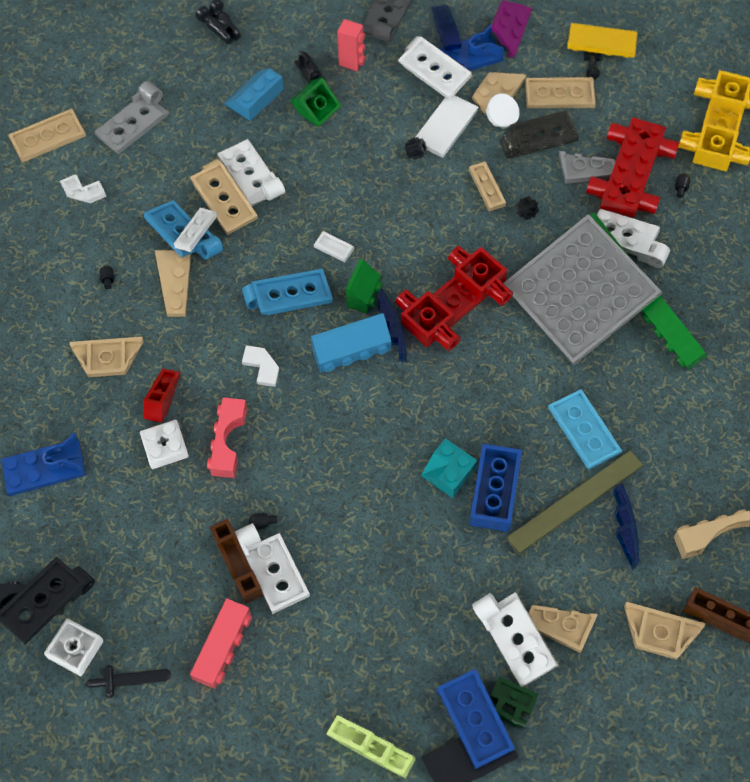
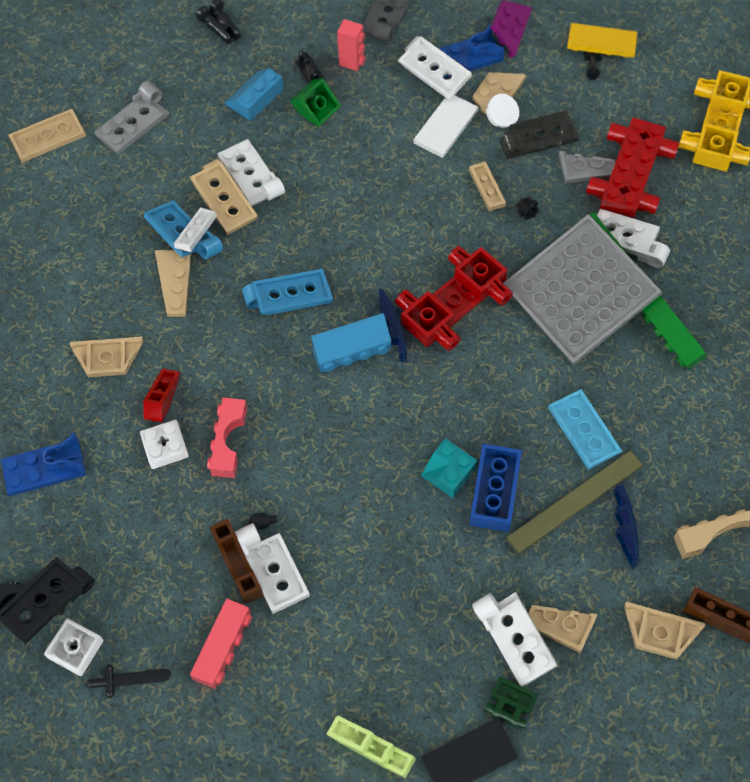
white tile [60,174,106,203] -> none
black cylinder [99,266,115,289] -> none
white tile [242,345,279,387] -> none
white tile [314,231,354,262] -> none
green slope [346,259,383,314] -> none
black gear [405,137,427,160] -> none
clear blue slope [431,5,462,51] -> none
blue plate [435,669,515,769] -> none
tan tile [525,77,596,108] -> none
black cylinder [675,174,691,198] -> none

